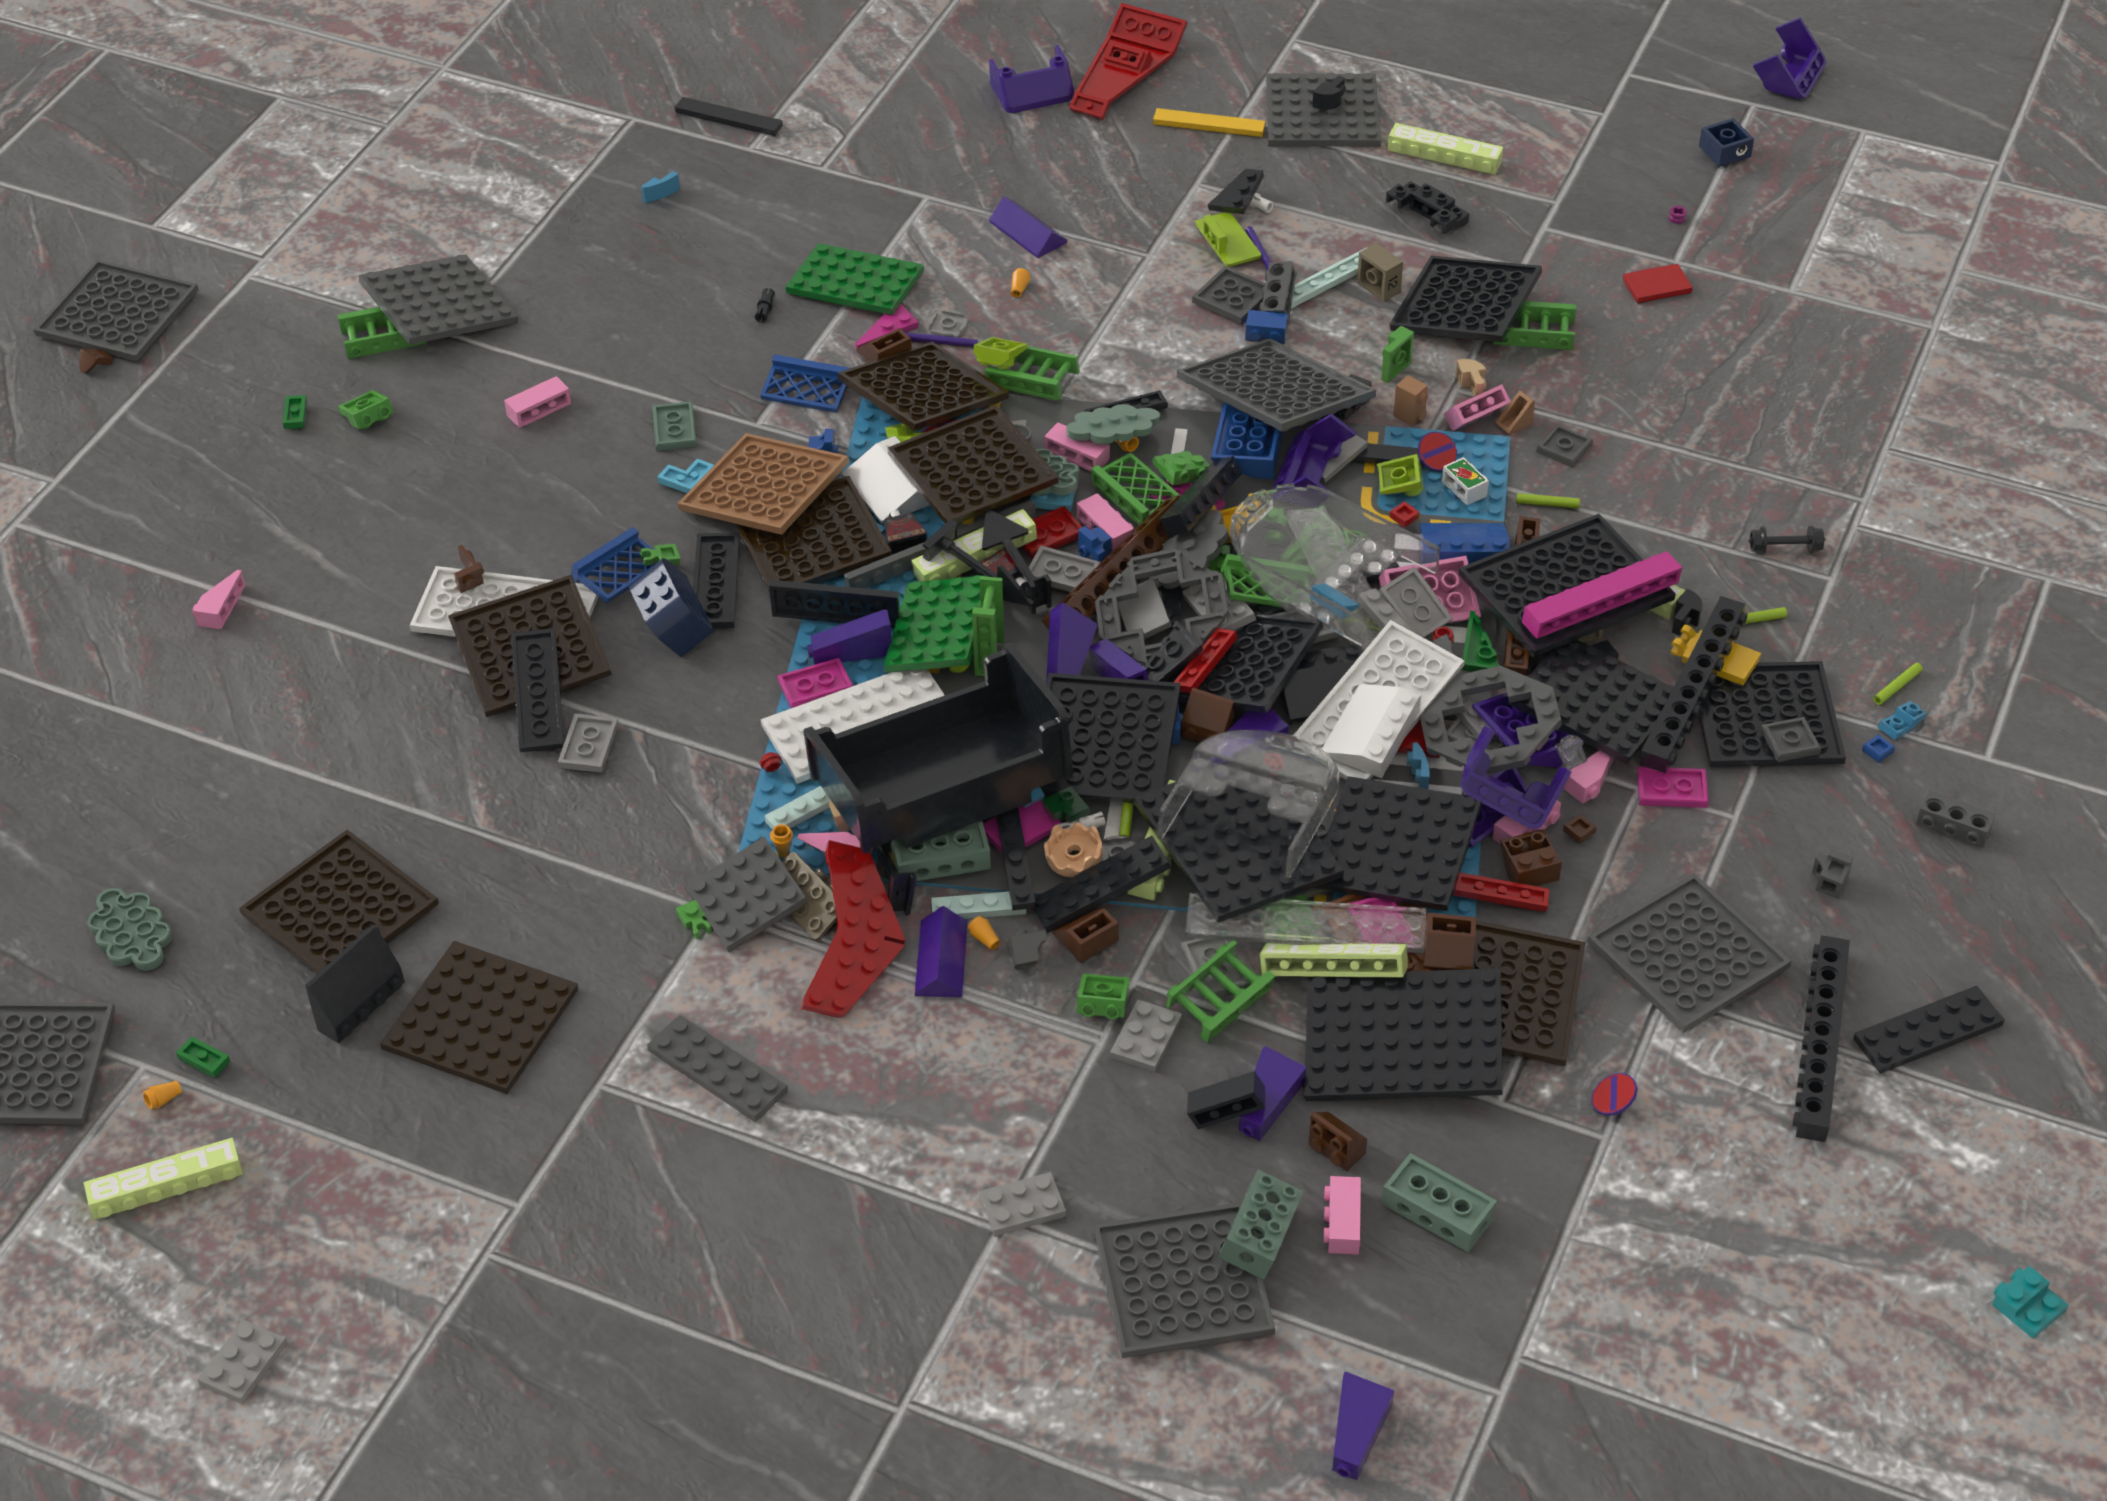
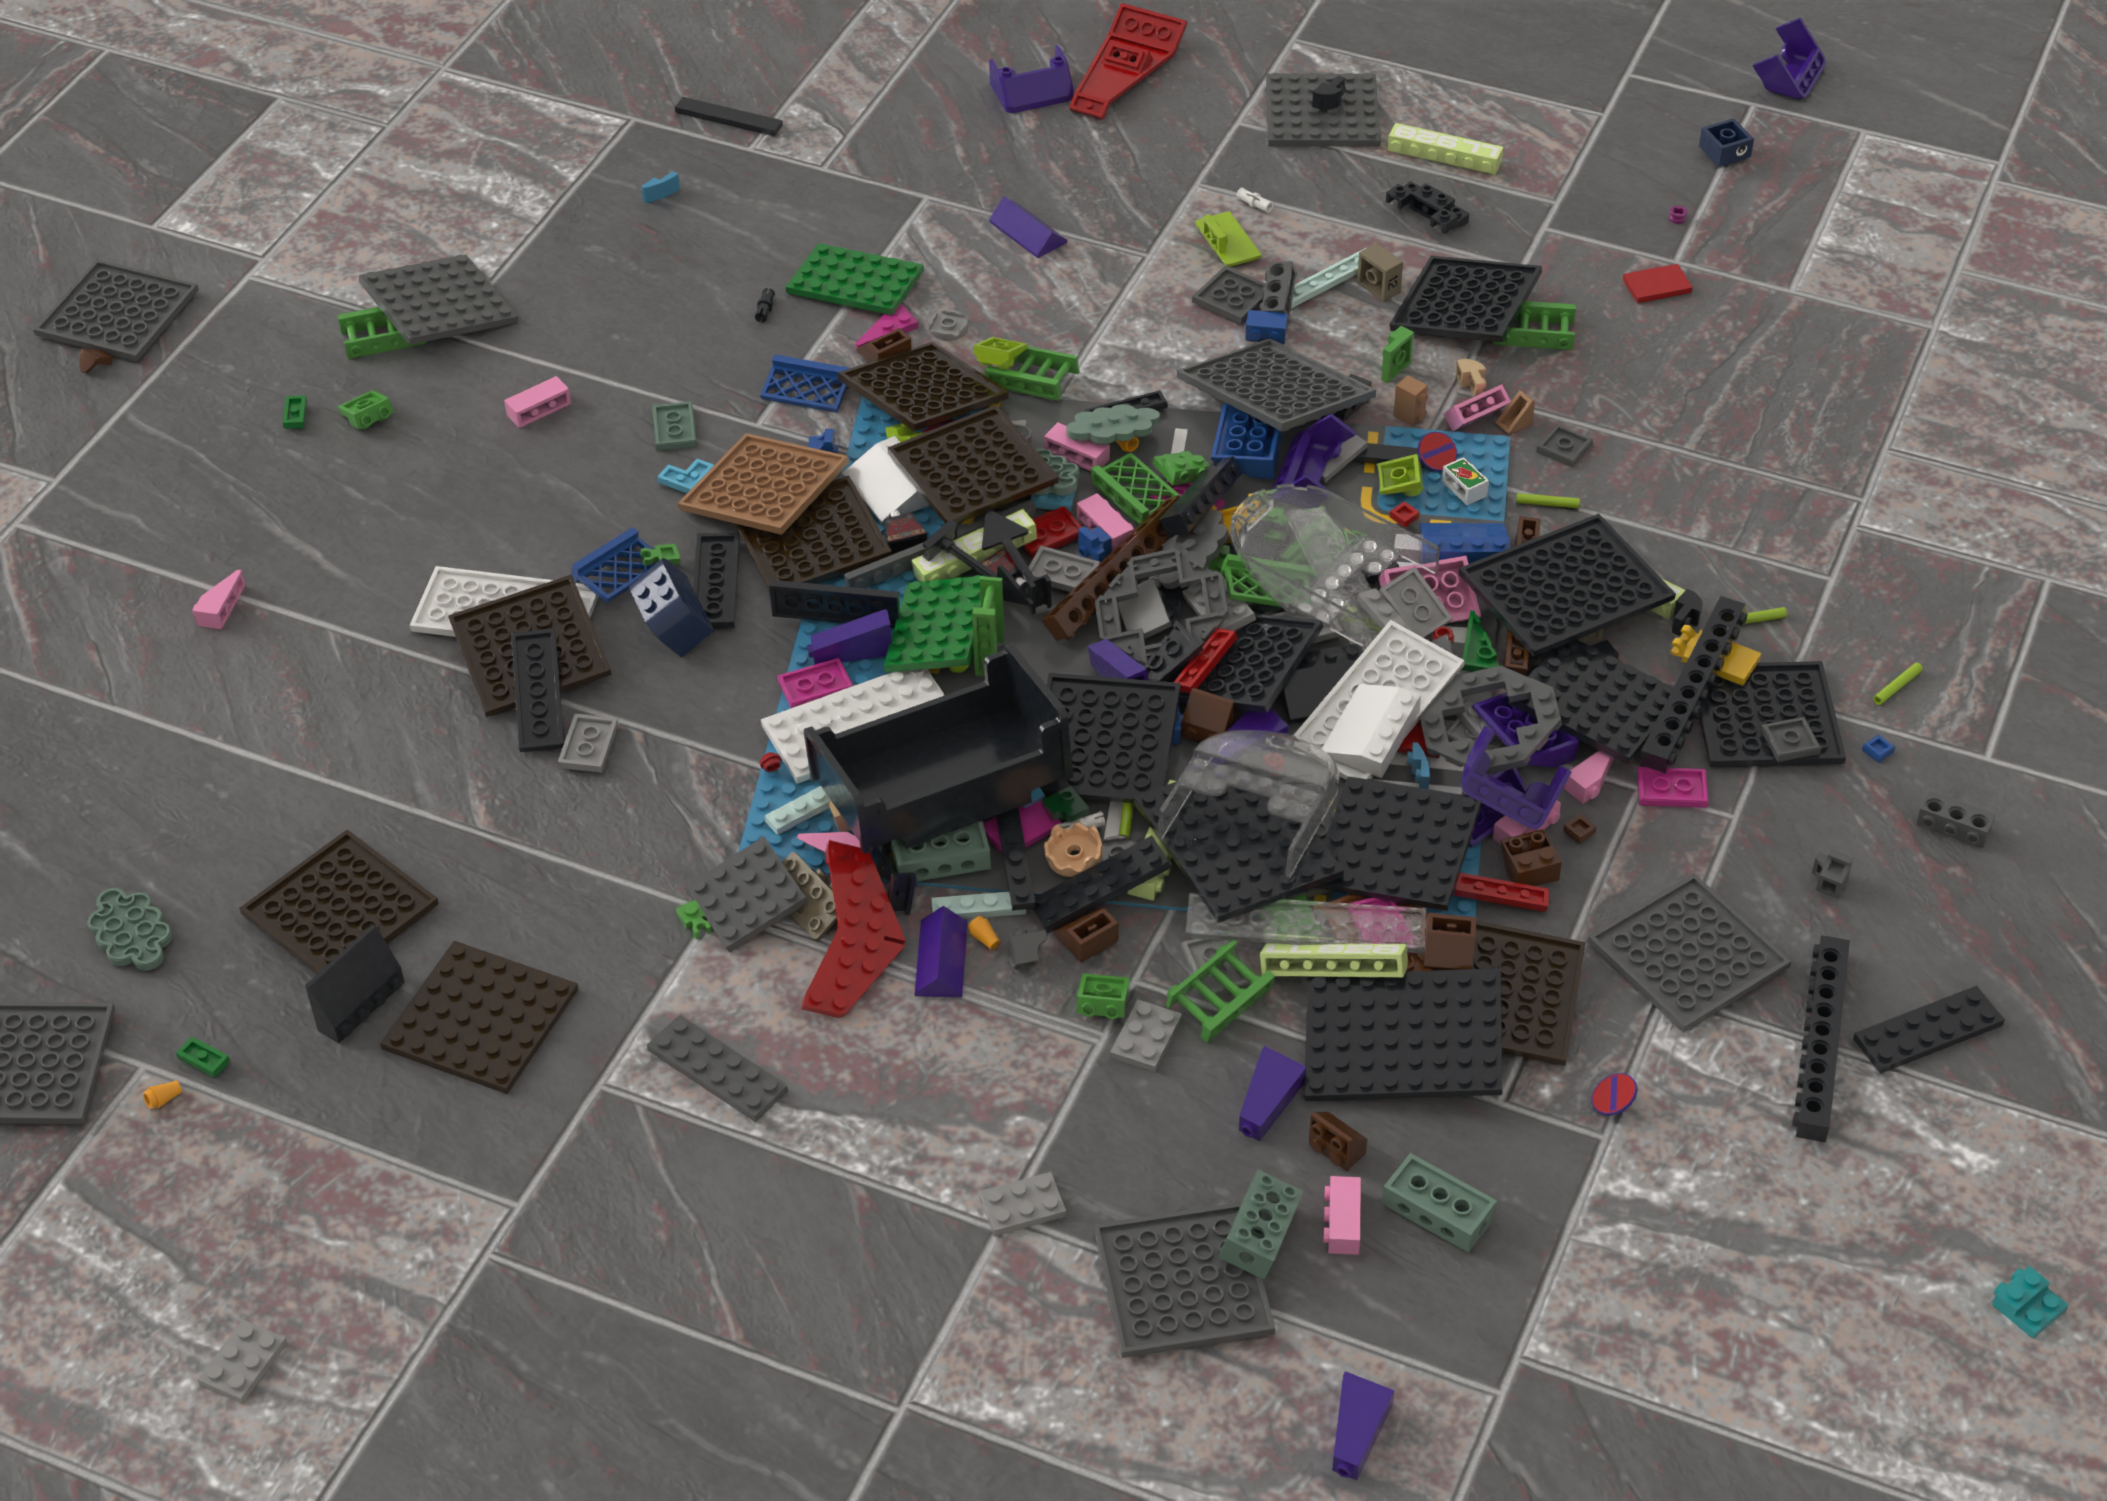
yellowish green brick [83,1137,243,1220] -> none
reddish brown bracket [454,545,484,593] -> none
light orange cone [770,824,793,858] -> none
dark purple bar [905,332,978,347] -> none
light orange cone [1011,268,1031,298] -> none
dark purple slope [1046,602,1098,684] -> none
yellow tile [1153,108,1266,137] -> none
black brick [1187,1071,1265,1129] -> none
black wing [1208,169,1264,214] -> none
dark purple bar [1245,226,1272,270] -> none
dark azure slope [1311,583,1359,618] -> none
dark pink brick [1522,551,1683,639] -> none
clear bracket [1555,735,1588,770] -> none
black piece [1748,525,1826,555] -> none
dark azure slope [1878,701,1927,740] -> none

